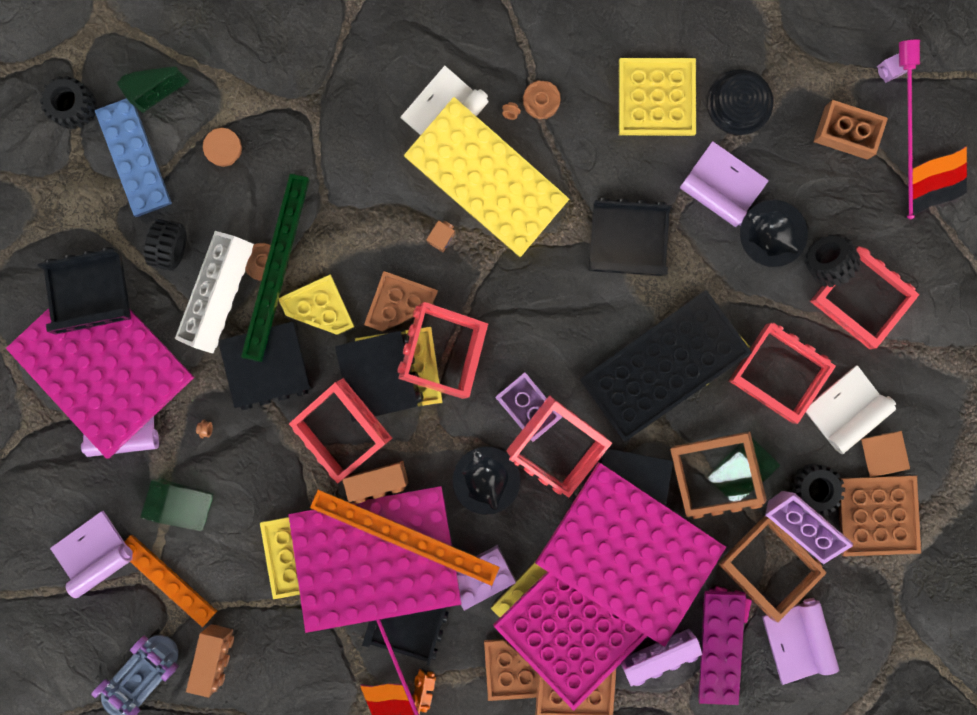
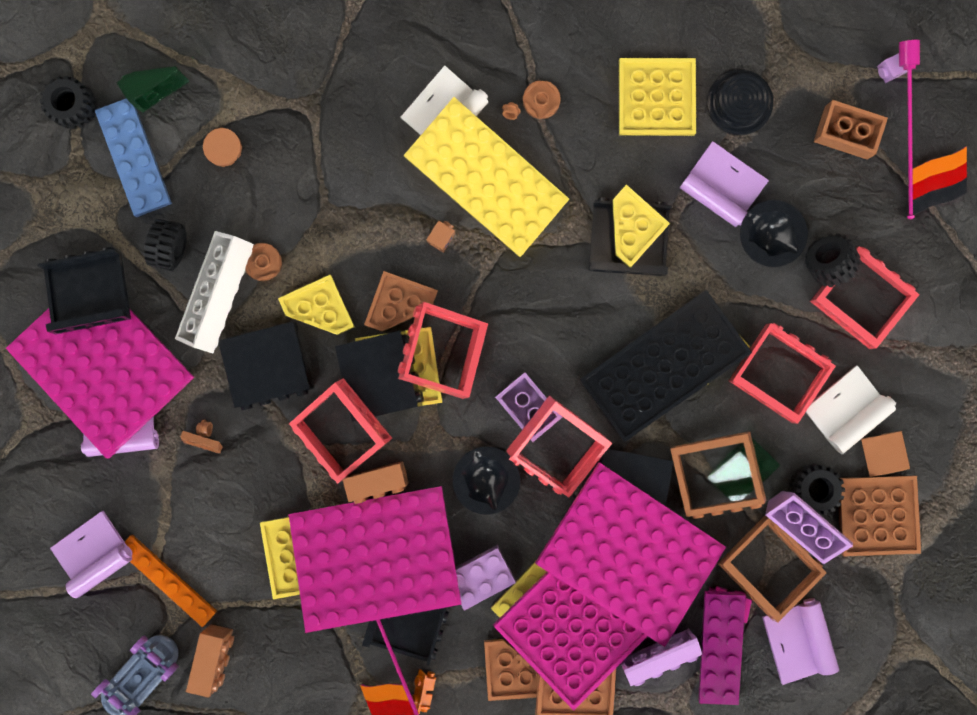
clear green slope [140,478,214,531] -> none
dark green plate [241,174,310,362] -> none
orange plate [310,490,500,586] -> none
none -> nougat tile [180,431,223,453]
none -> light yellow plate [612,185,670,267]

